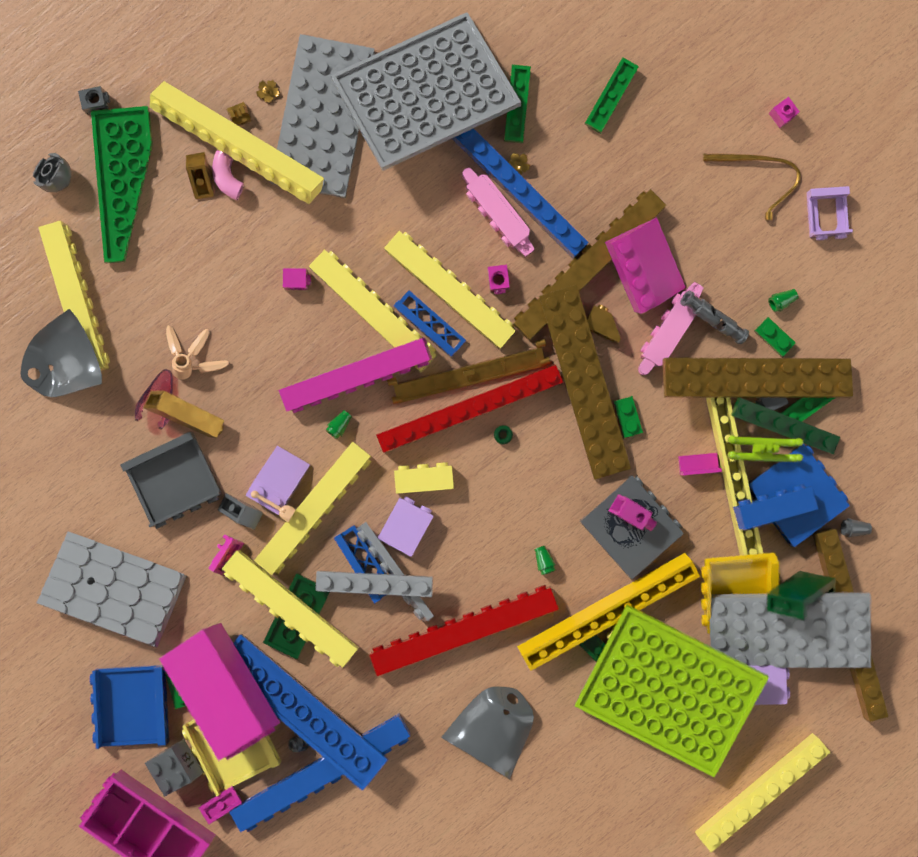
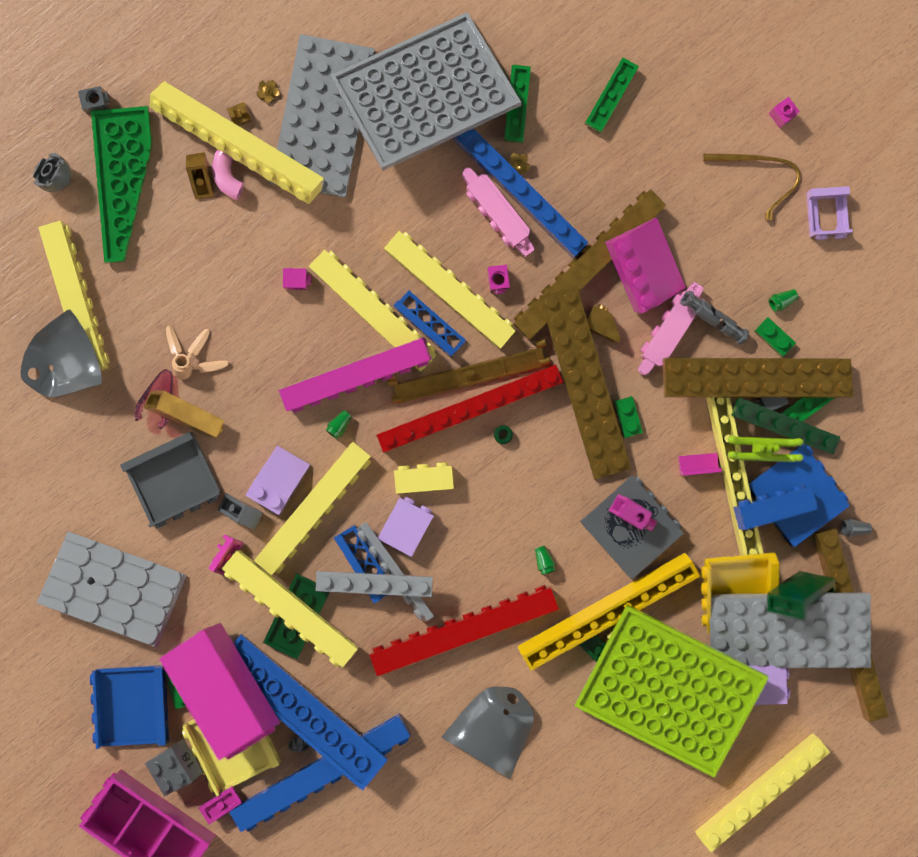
light nougat hinge [251,491,296,522] -> none

